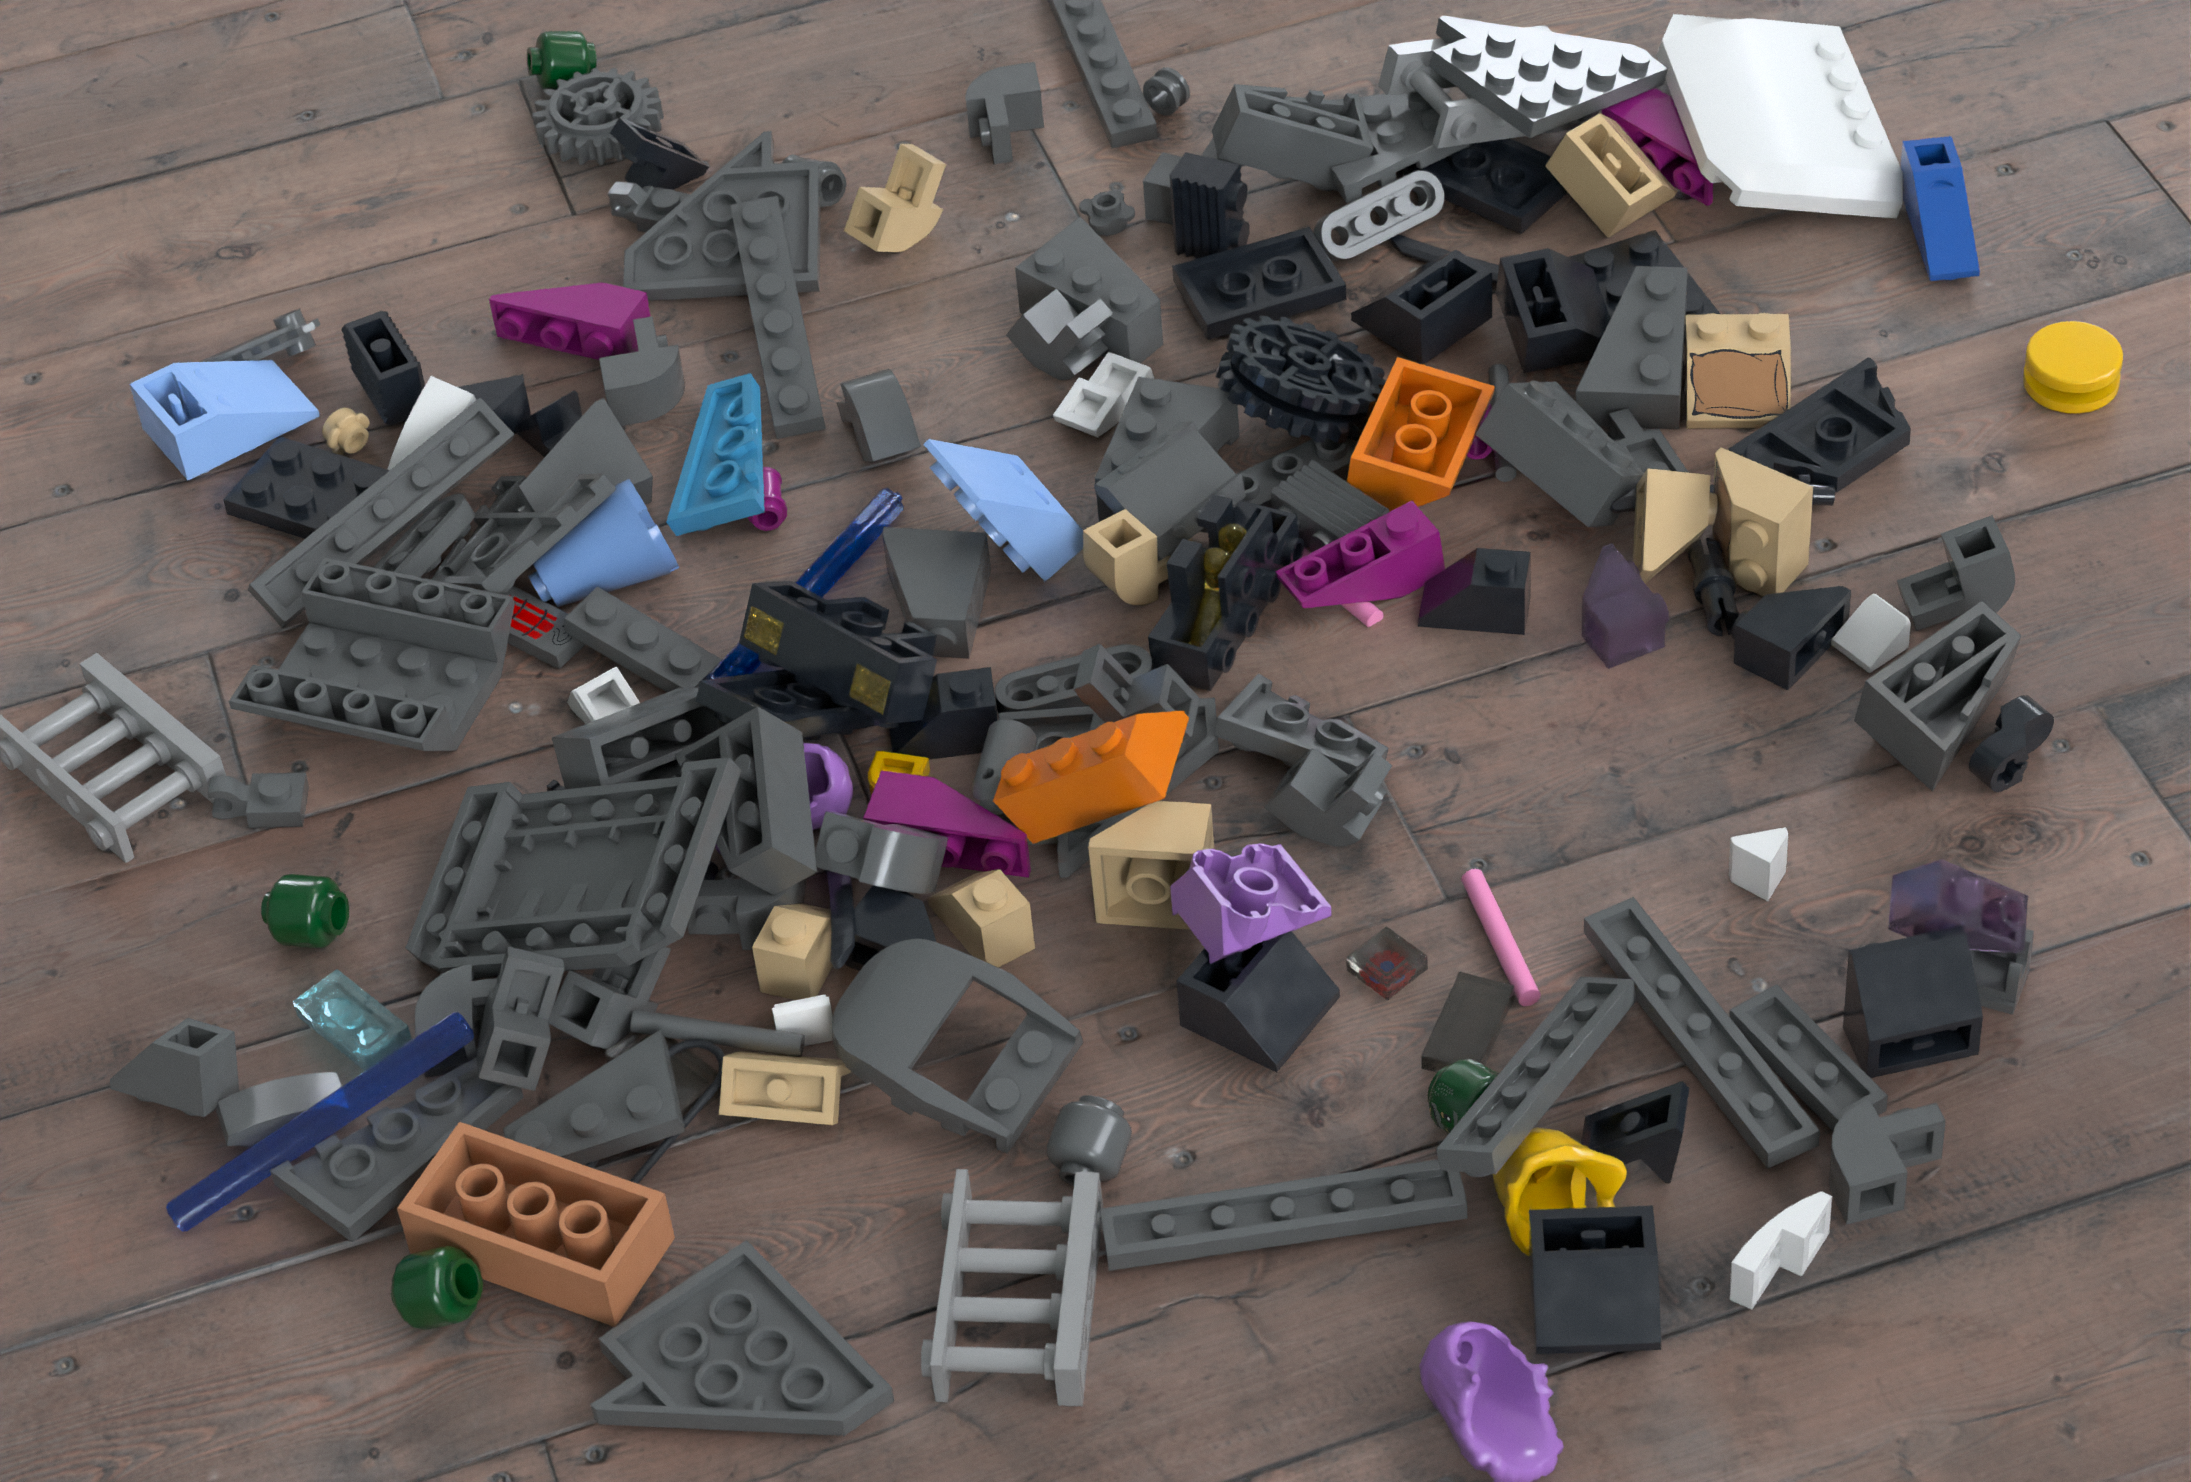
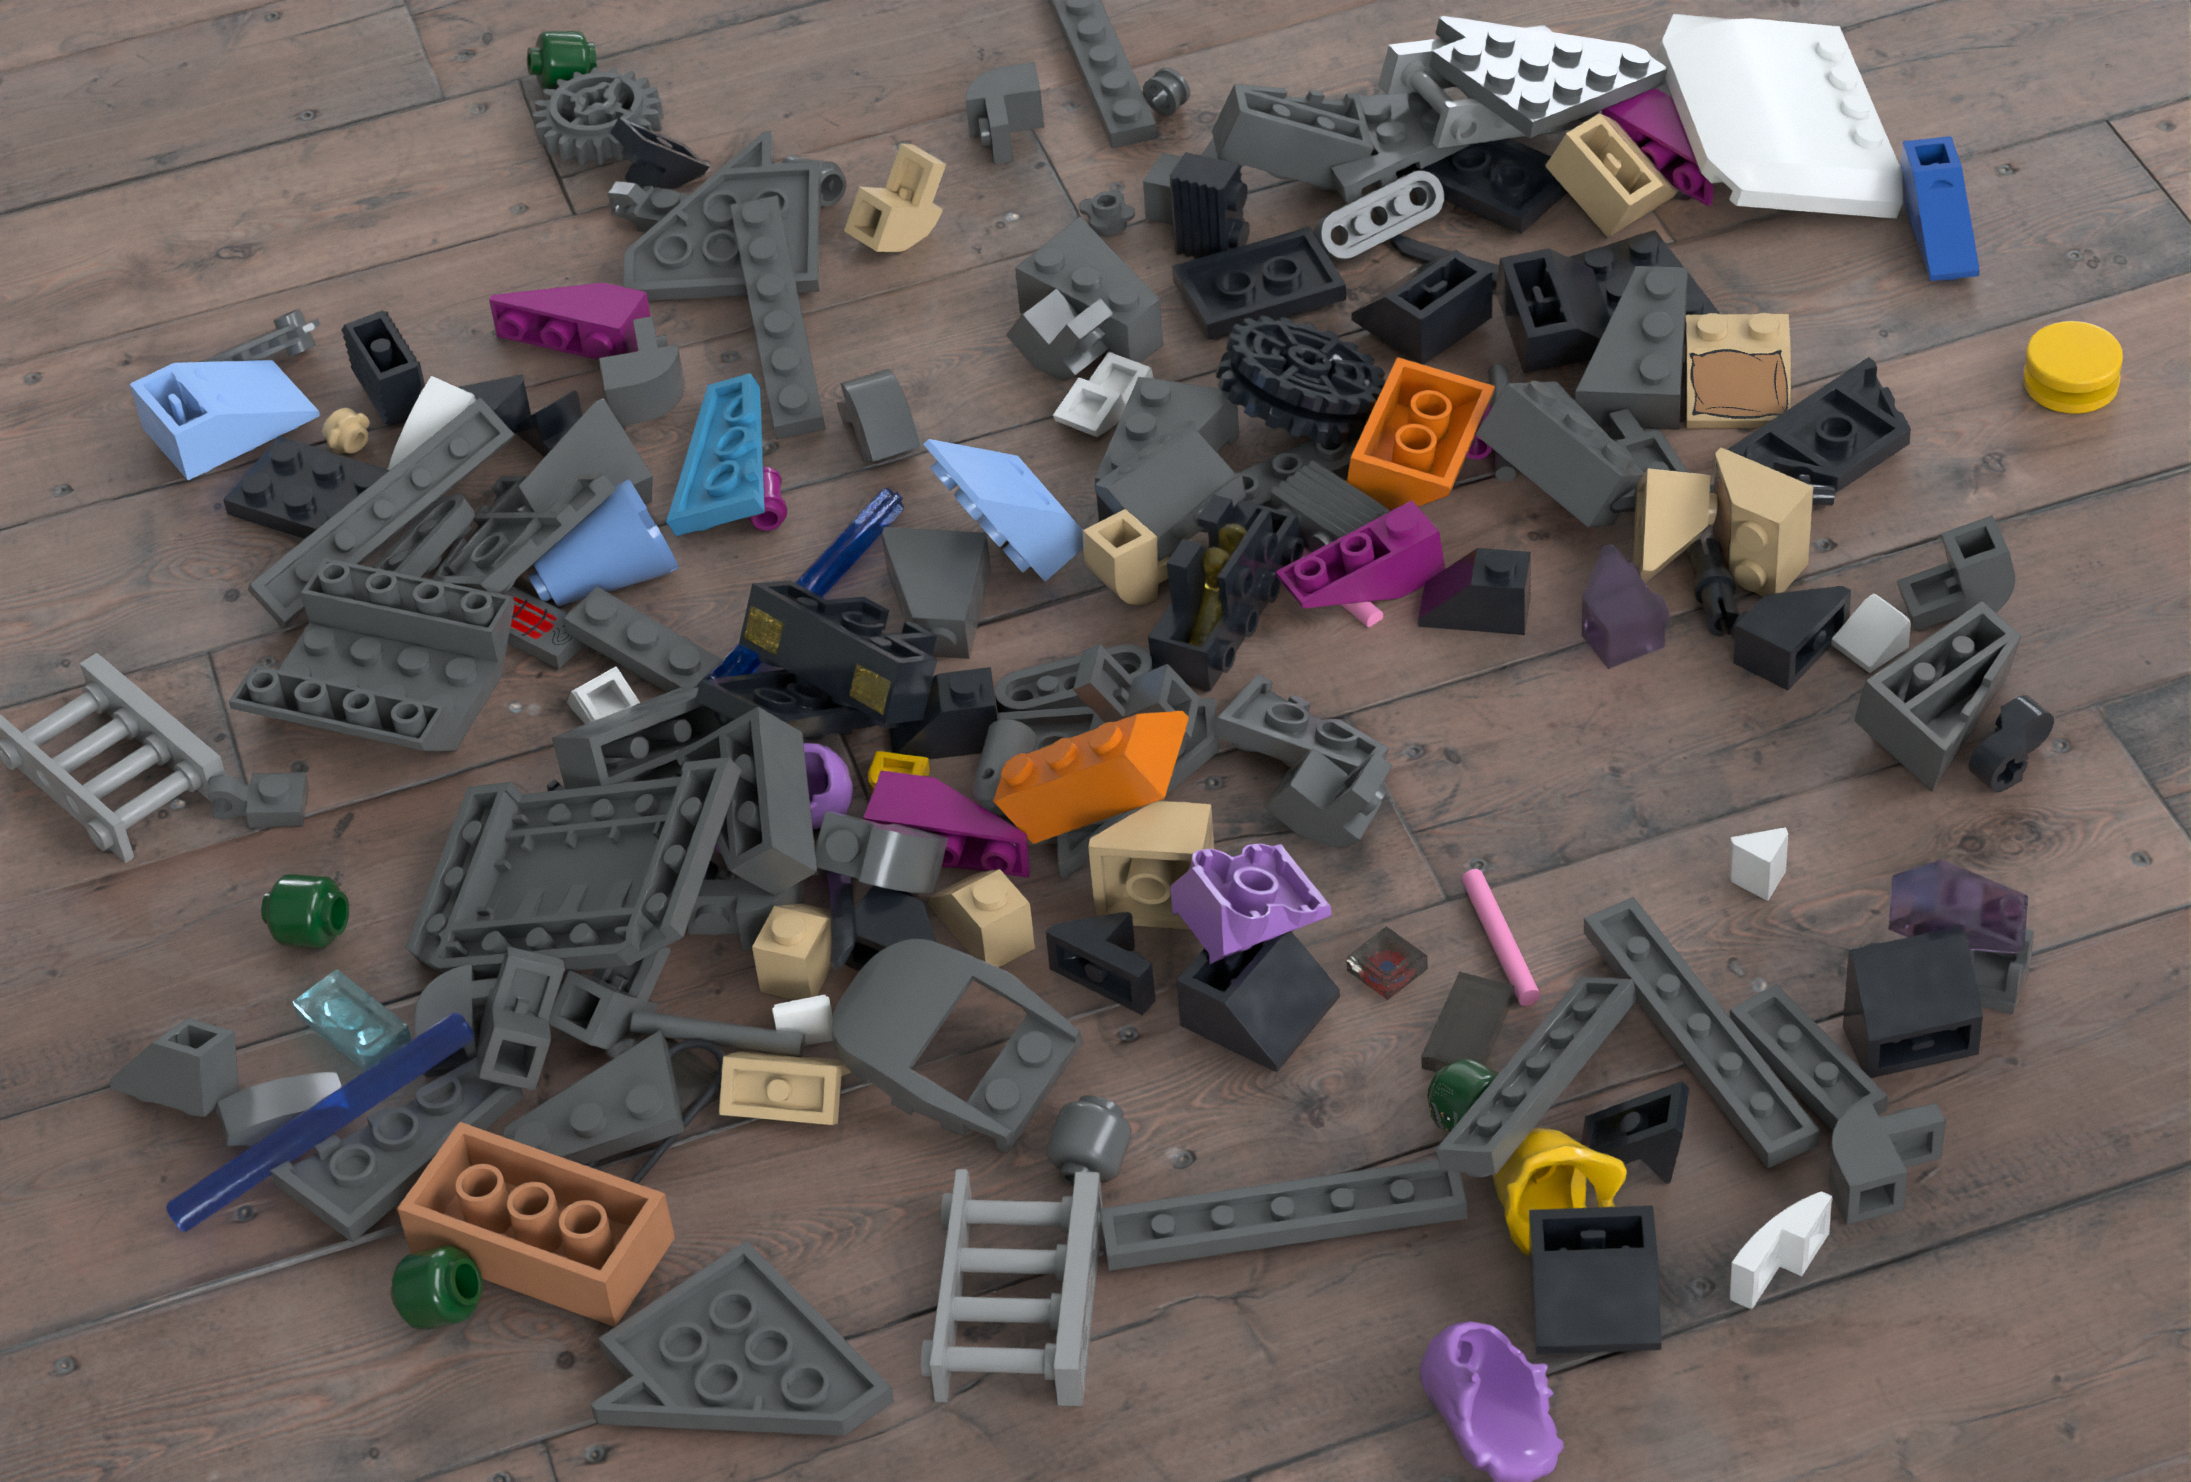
none -> black slope [1045,912,1156,1016]

